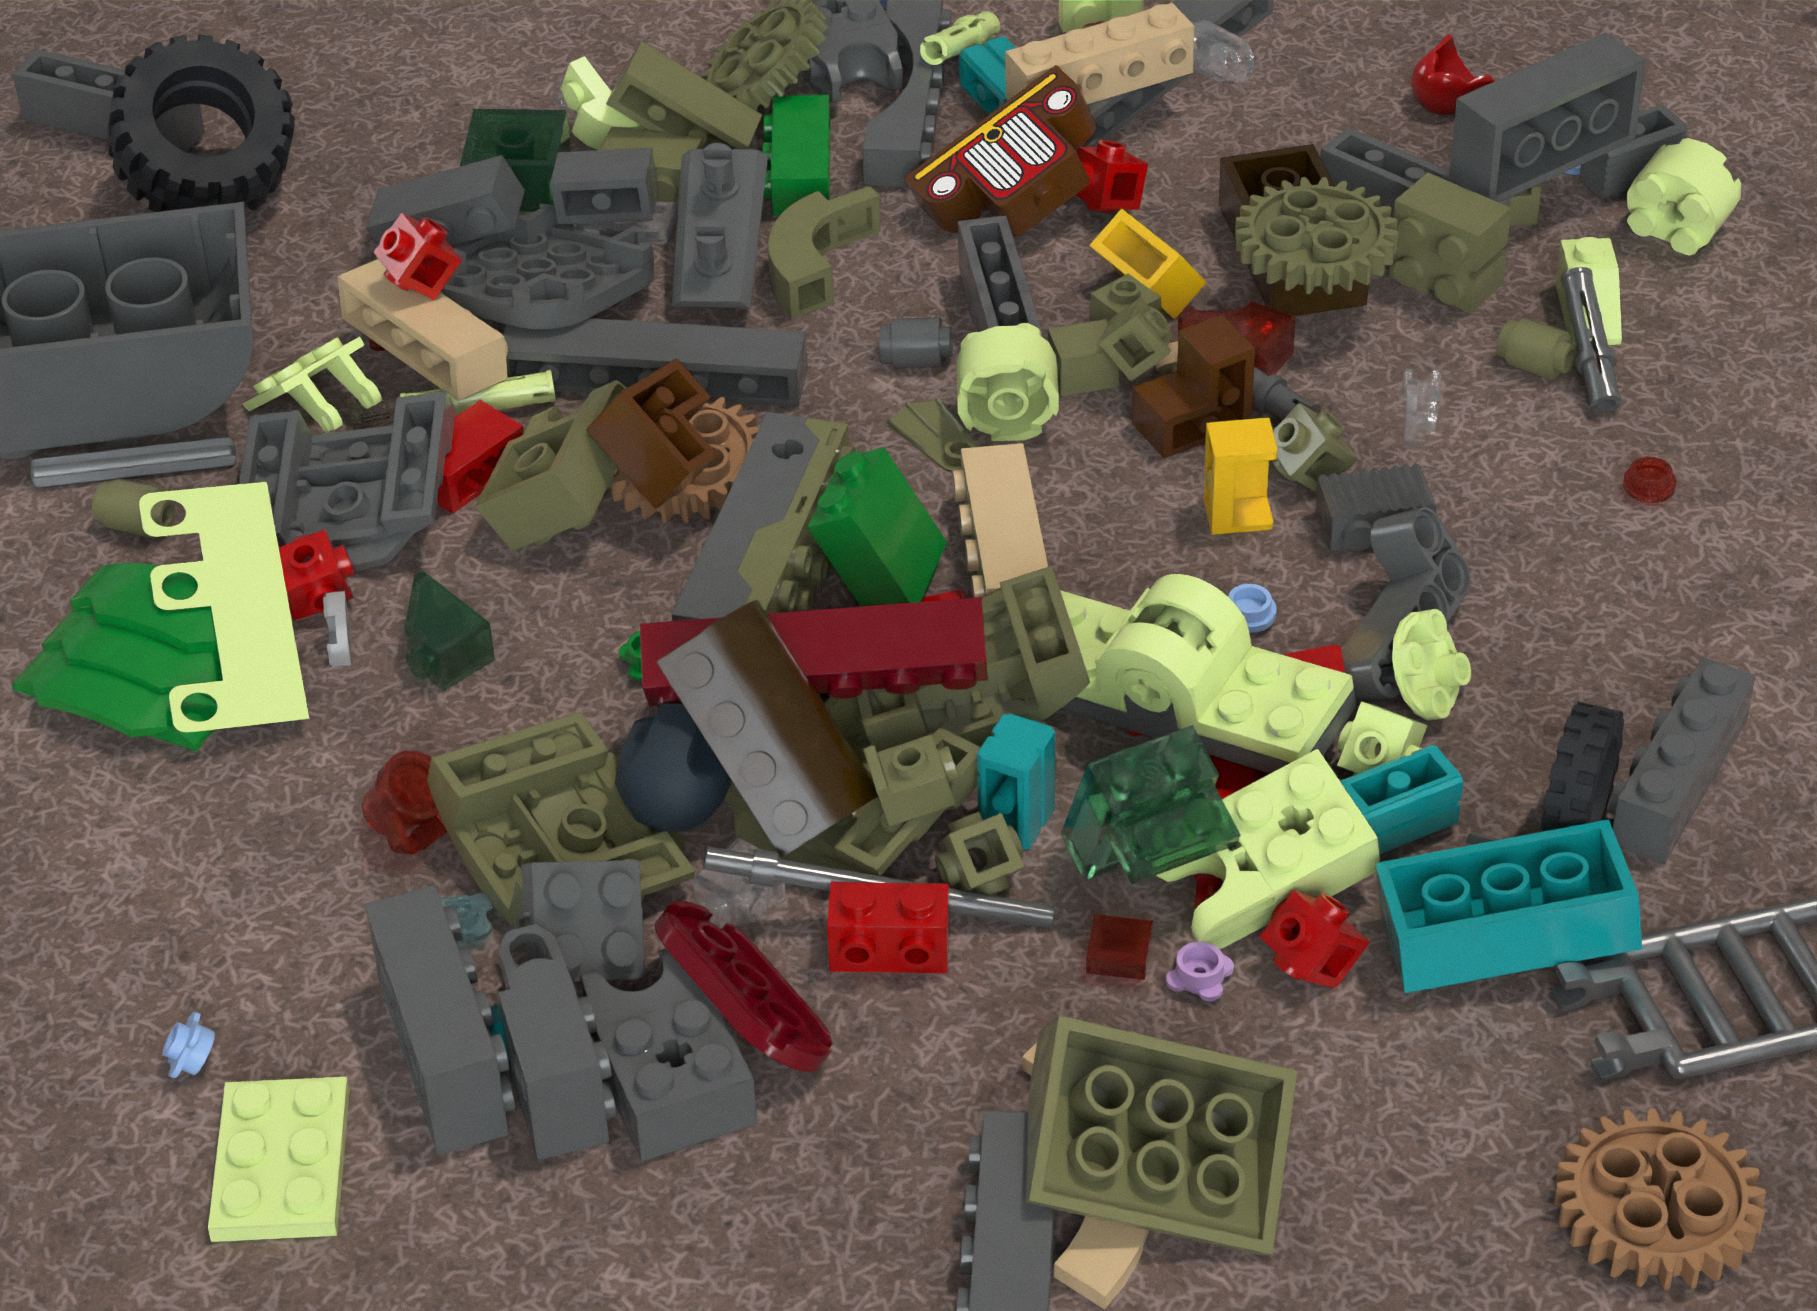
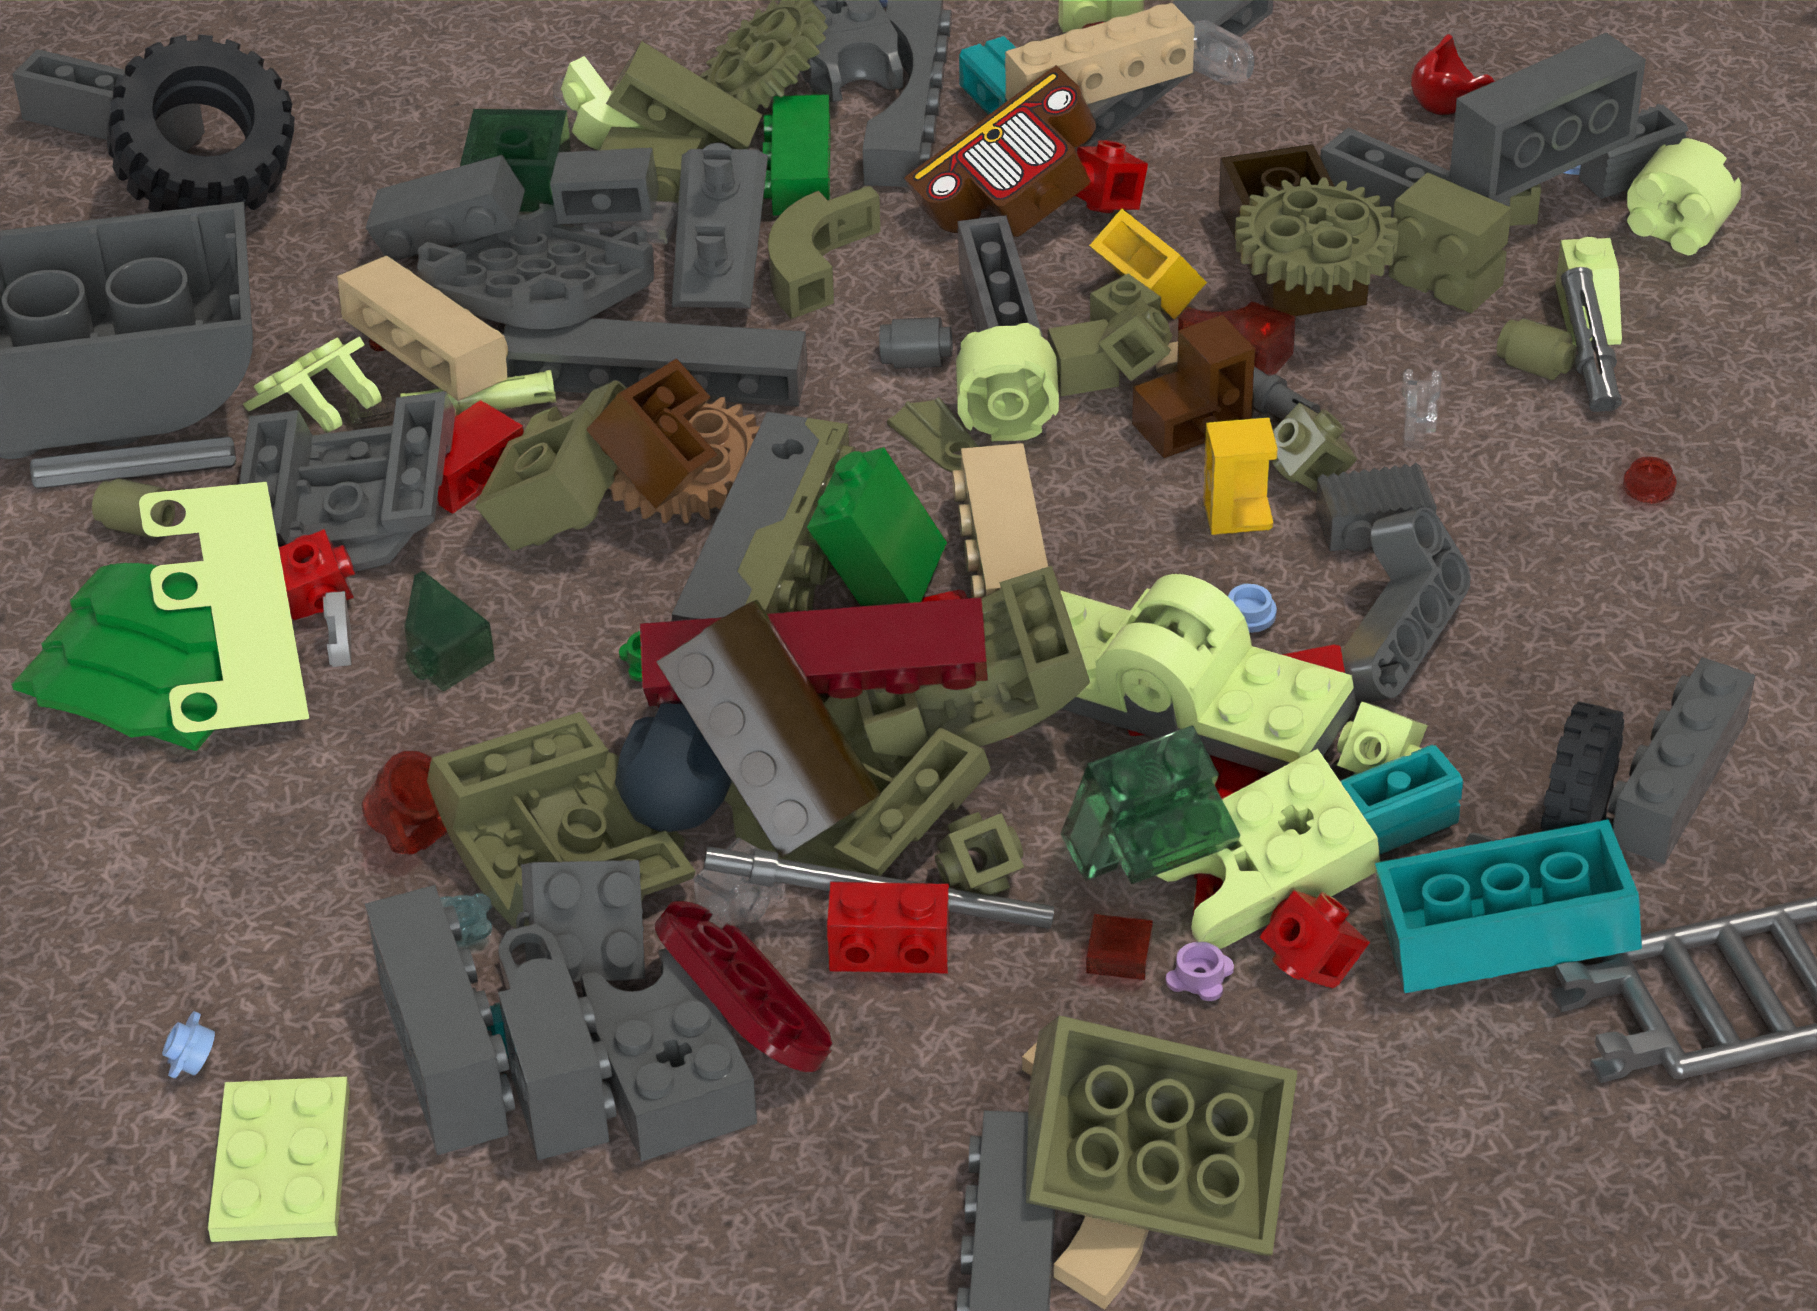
red brick [373,213,463,300] -> none
olive brick [863,734,959,827] -> none
yellowish green pin [920,11,1000,65] -> none
teal brick [977,713,1055,849] -> none
yellowish green dish [1392,609,1471,721] -> none
medium nougat gear [1554,1108,1766,1290] -> none

